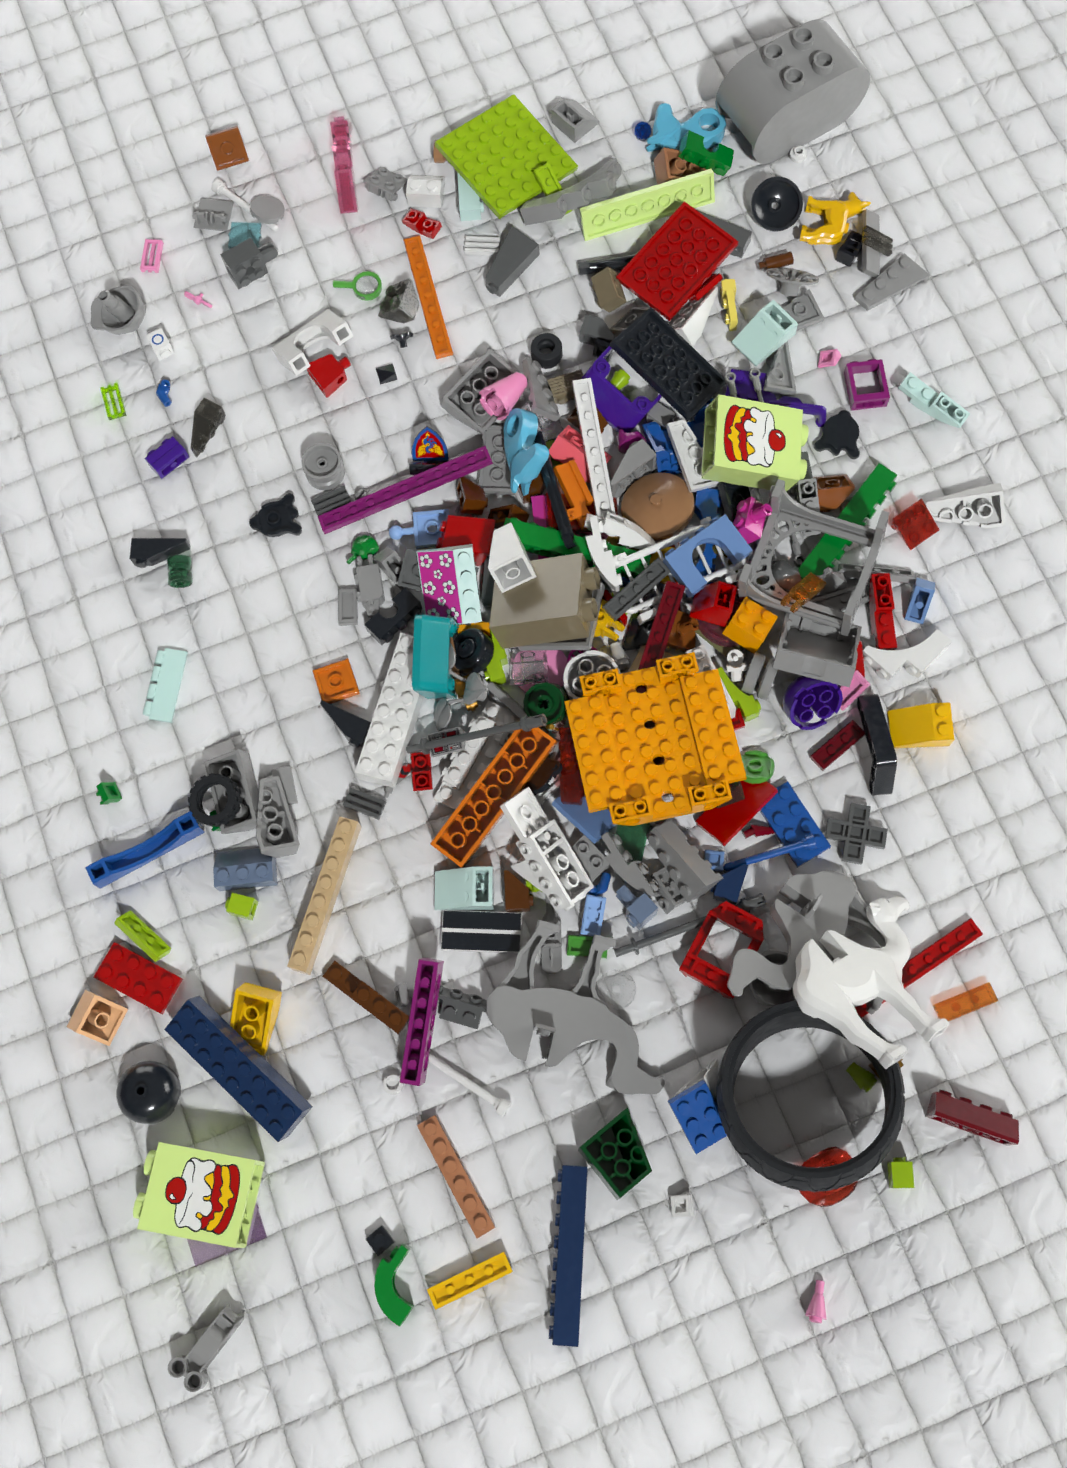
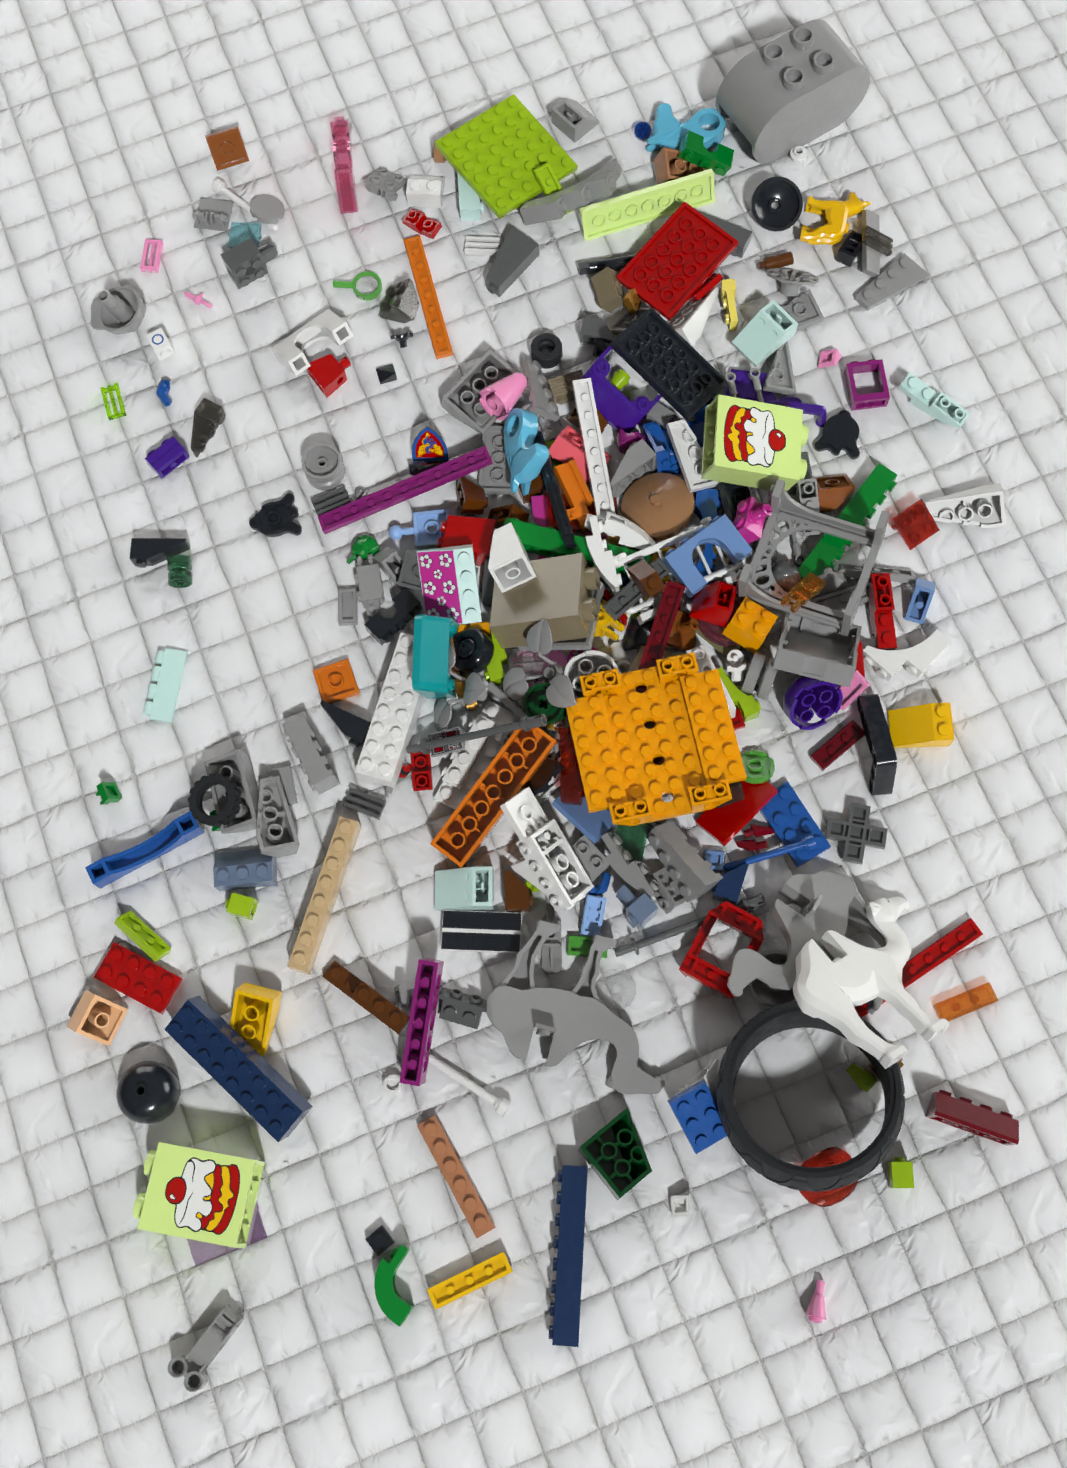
none -> light grey wedge [283,714,340,795]
none -> light grey plant [503,619,577,708]
none -> pearl gold plate [623,288,642,315]
none -> reddish brown slope [626,560,666,602]
none -> dark red bar [735,839,768,854]

